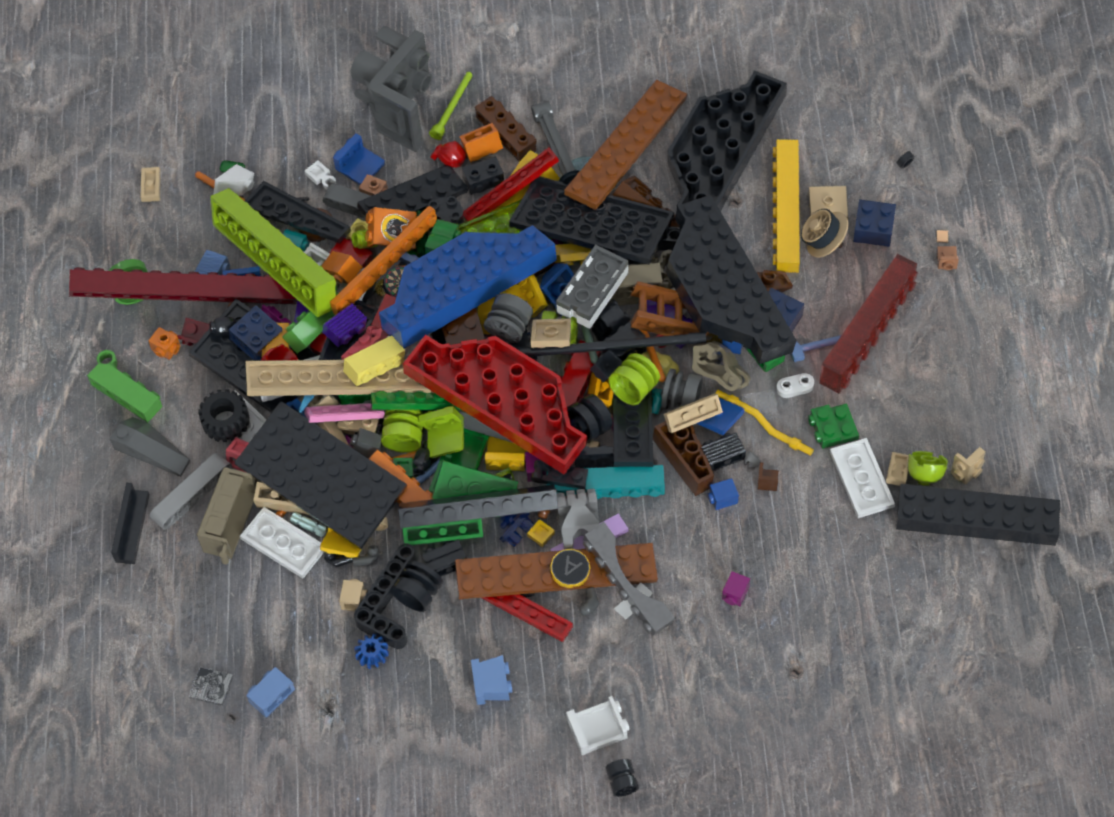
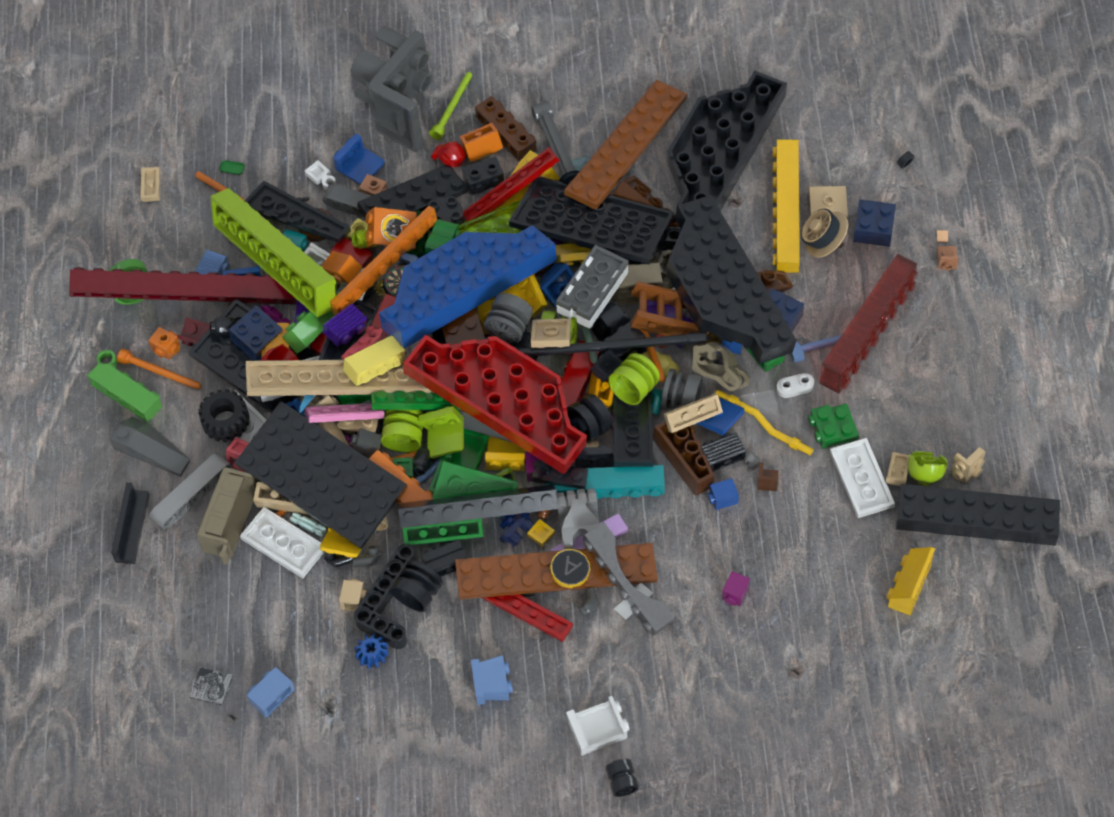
white slope [214,164,254,195] -> none
none -> orange piece [117,348,201,389]
none -> yellow slope [886,547,935,616]

